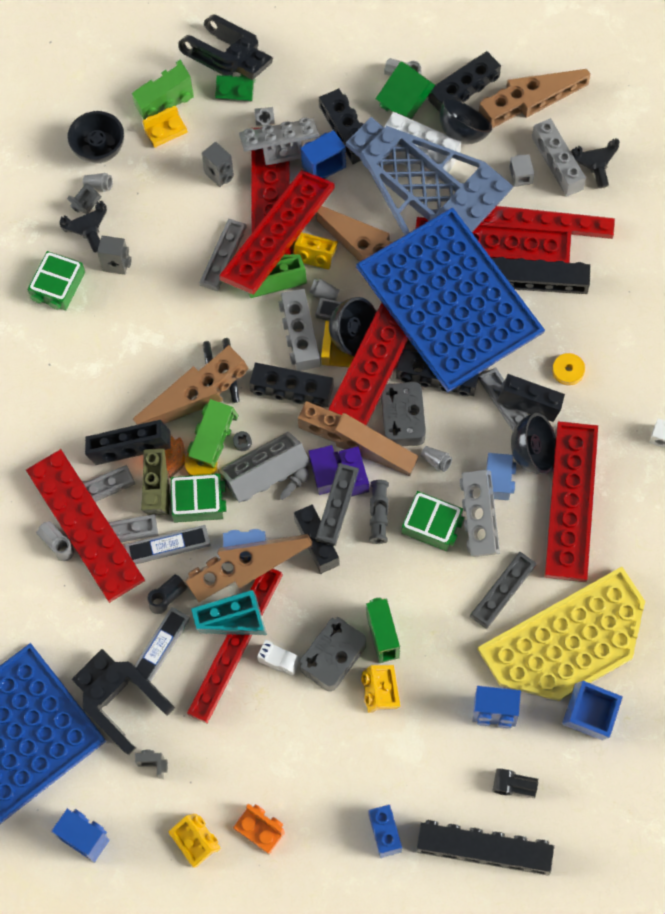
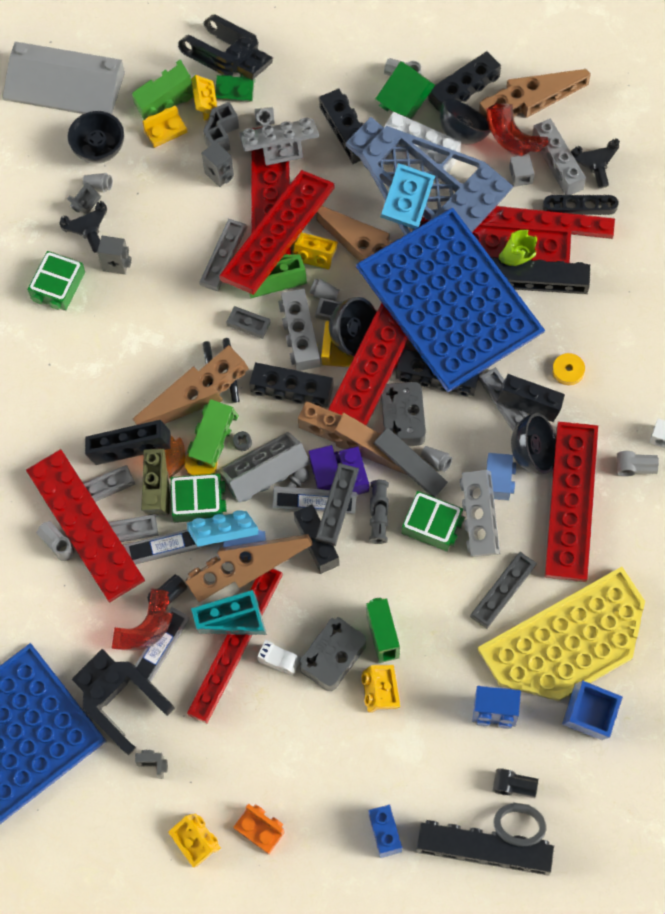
blue piece [52,808,110,863] -> none
blue piece [301,130,346,179] -> none
none -> light grey slope [3,41,125,114]
none -> clear red arch [112,589,173,651]
none -> medium azure plate [186,510,258,547]
none -> yellow bracket [191,75,217,121]
none -> dark grey brick [203,101,239,151]
none -> dark grey plate [226,306,271,339]
none -> tile [273,486,357,514]
none -> dark grey tile [373,427,448,497]
none -> medium azure plate [380,163,435,229]
none -> clear red arch [486,103,548,156]
none -> dark grey piece [494,802,546,846]
none -> lime hair [499,230,537,266]
none -> black beam [542,195,619,215]
none -> light grey piece [617,451,659,477]

